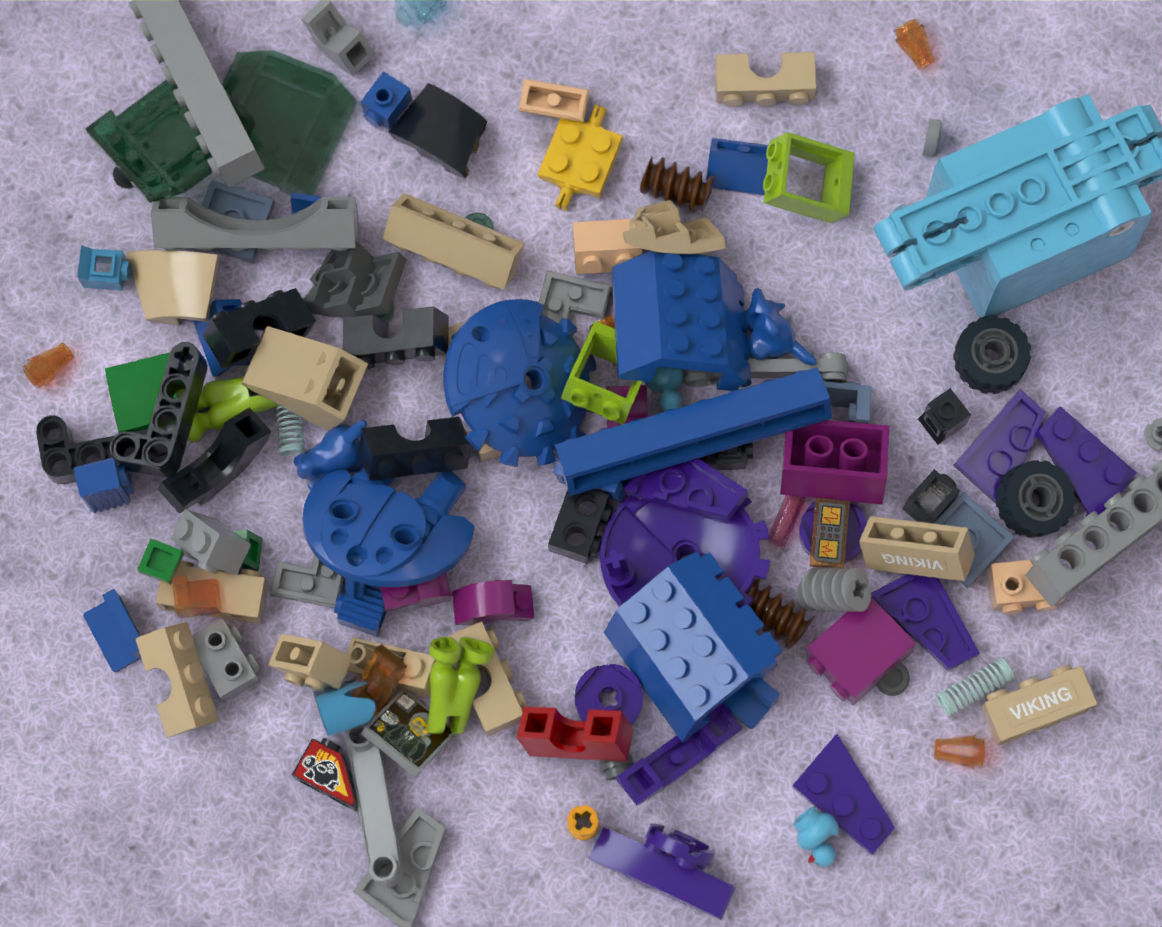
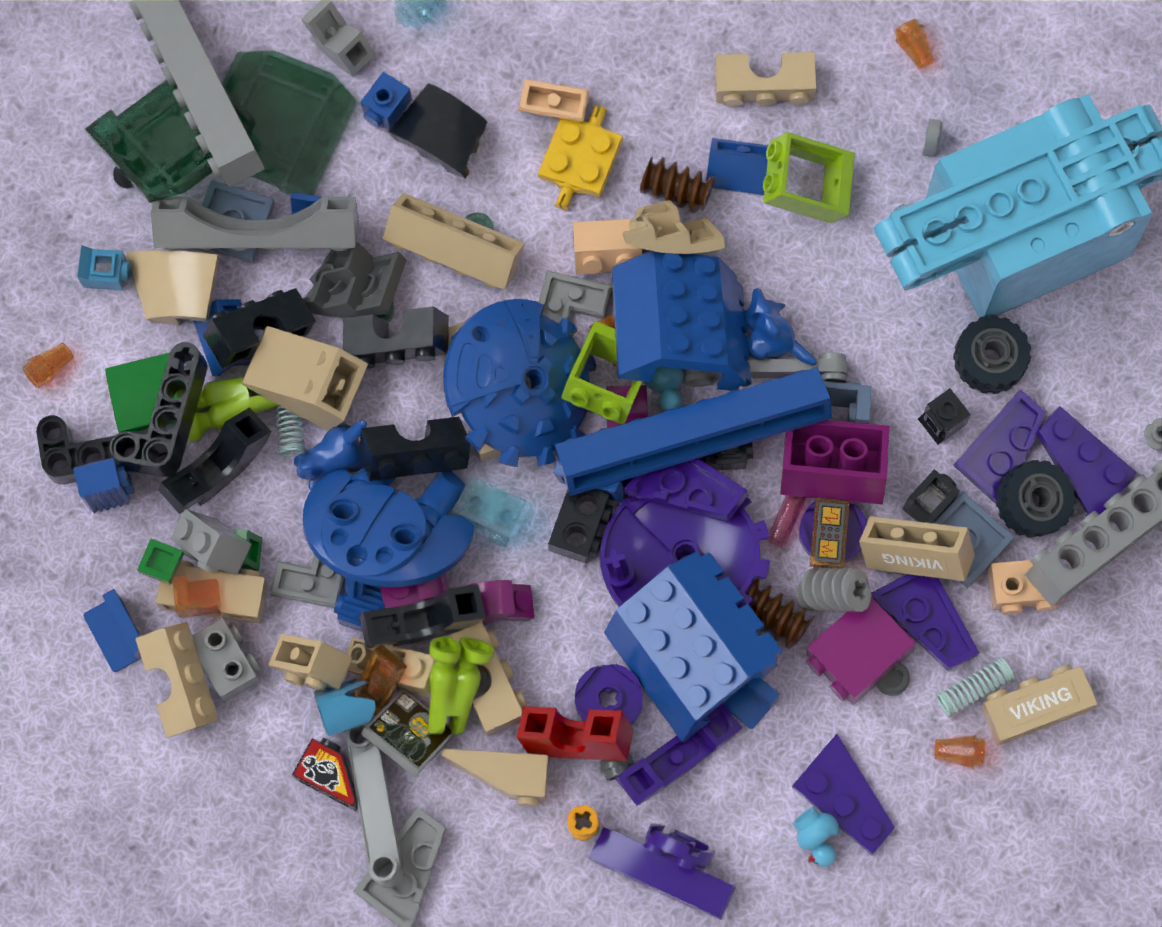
none -> black arch [359,584,486,648]
none -> tan slope [443,749,548,807]
none -> clear light blue brick [453,475,533,547]

